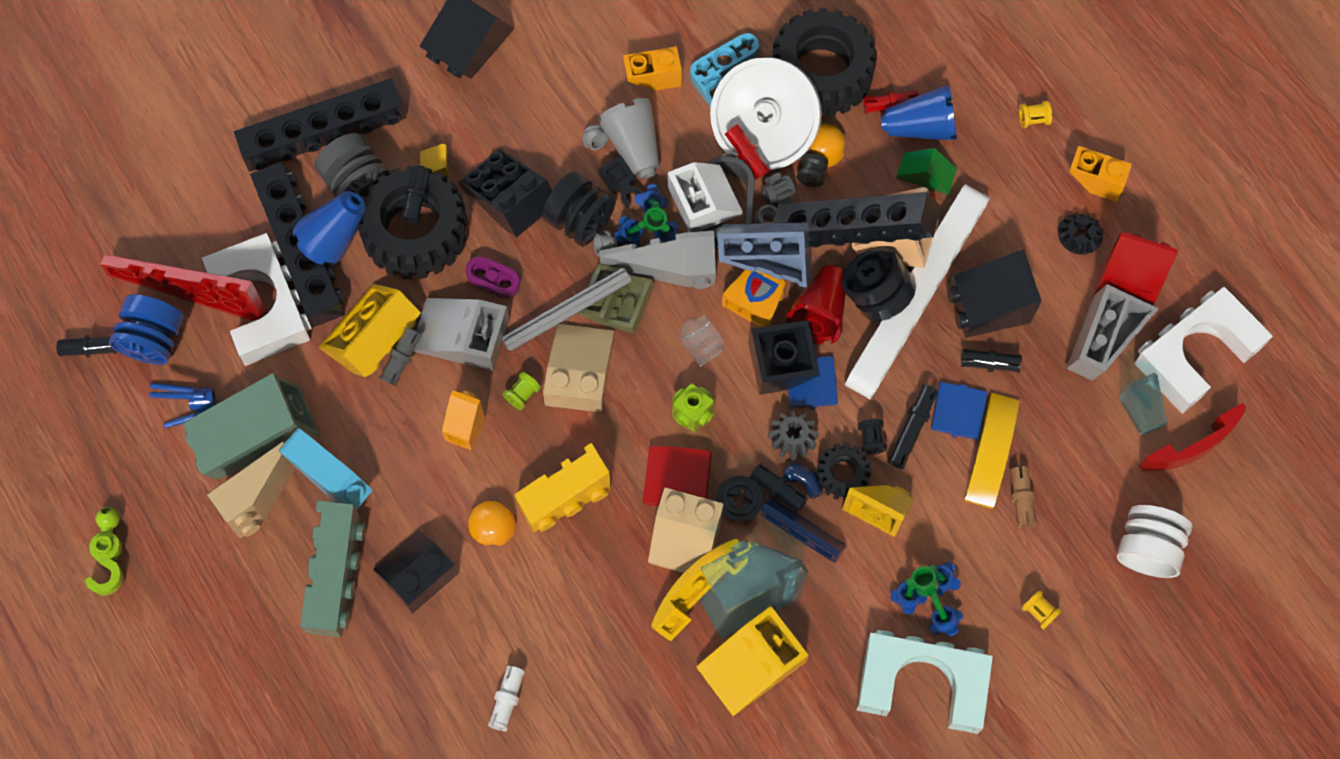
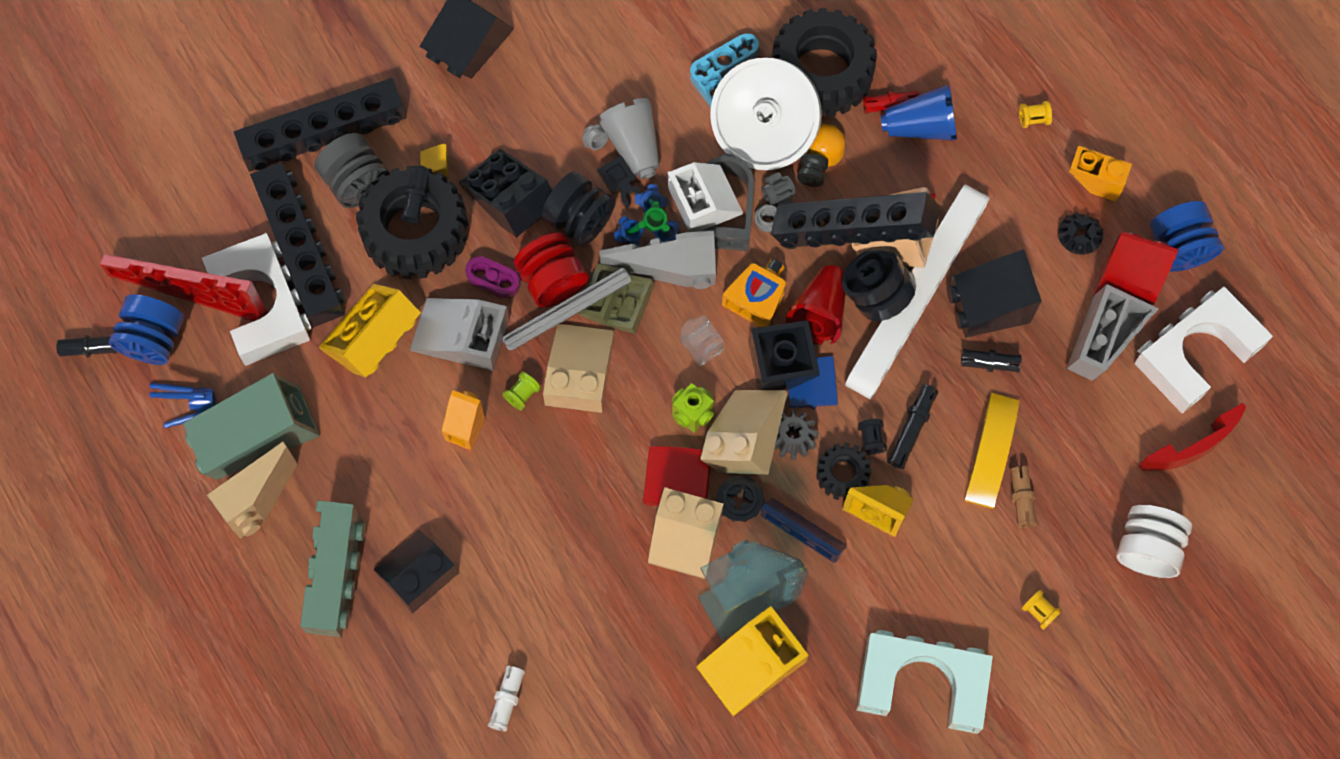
lime piece [85,507,124,596] -> none
medium azure slope [279,428,372,510] -> none
blue cone [293,191,366,265] -> none
dark grey pin [379,326,422,386] -> none
light orange hair [467,501,517,546] -> none
yellow wedge [514,443,611,533] -> none
light grey plate [593,231,617,256] -> none
light orange slope [623,46,682,91] -> none
yellow slope [651,539,755,641] -> none
sand blue wedge [717,223,811,288] -> none
red pin [724,124,771,180] -> none
black pin [750,463,808,513] -> none
dark blue arm [783,462,823,499] -> none
blue plant [890,562,963,636] -> none
green slope [896,148,957,195] -> none
blue piece [931,382,987,440] -> none
clear light blue slope [1119,373,1167,435] -> none
none -> red wheel [513,233,589,307]
none -> tan slope [700,390,787,475]
none -> blue wheel [1149,201,1224,272]

